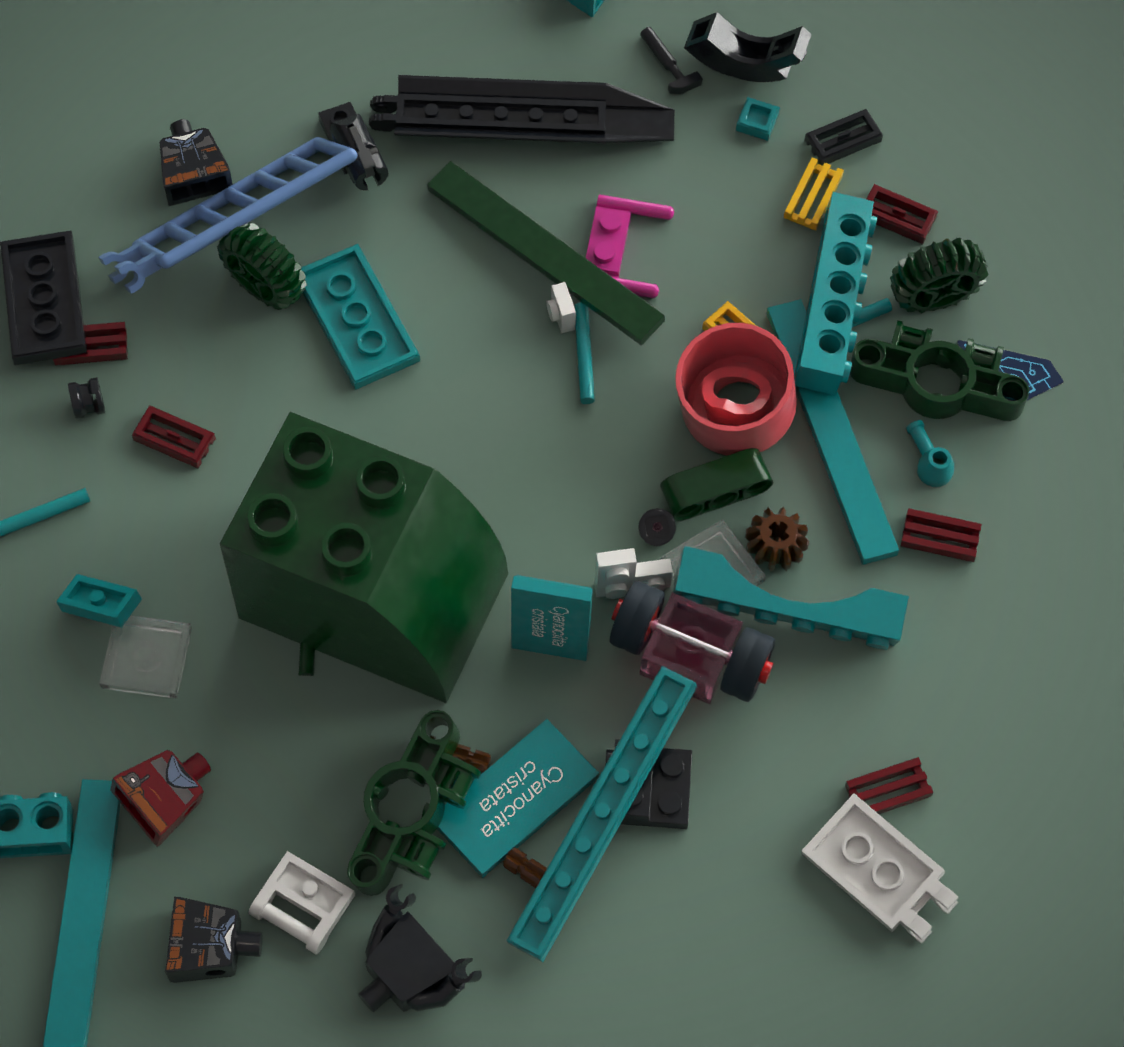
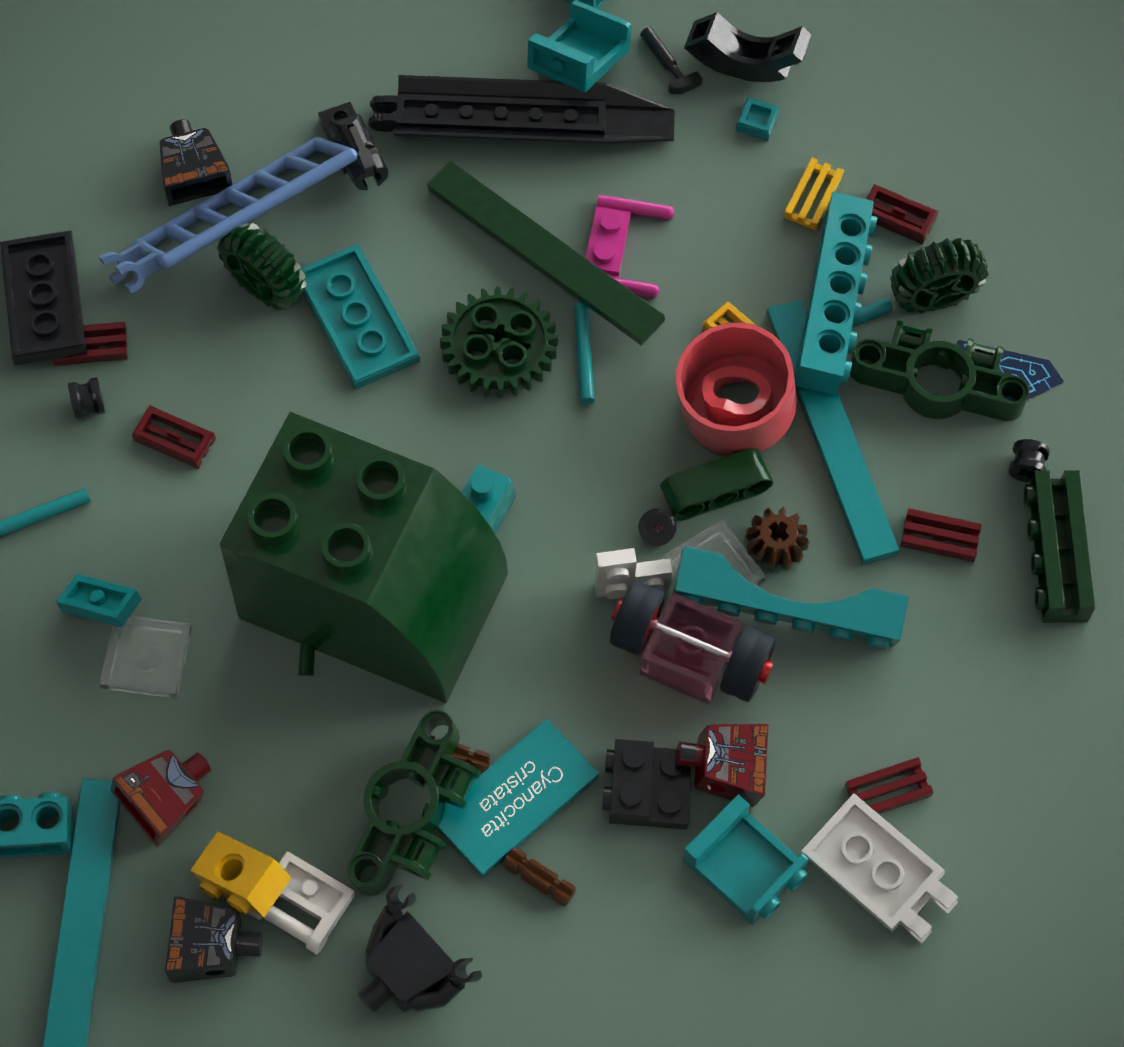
teal tile [506,666,697,962] -> none
teal tile [511,575,593,661] -> none
white plate [546,282,576,333] -> none
black tile [804,109,883,166] -> none
teal bar [906,420,955,487] -> none
none -> yellow brick [190,831,291,918]
none -> dark green gear [440,286,558,398]
none -> teal torso [462,465,516,534]
none -> teal panel [527,0,631,92]
none -> torso [675,724,769,807]
none -> teal panel [682,794,809,925]
none -> black wheel [1008,439,1050,483]
none -> dark green brick [1024,470,1095,623]

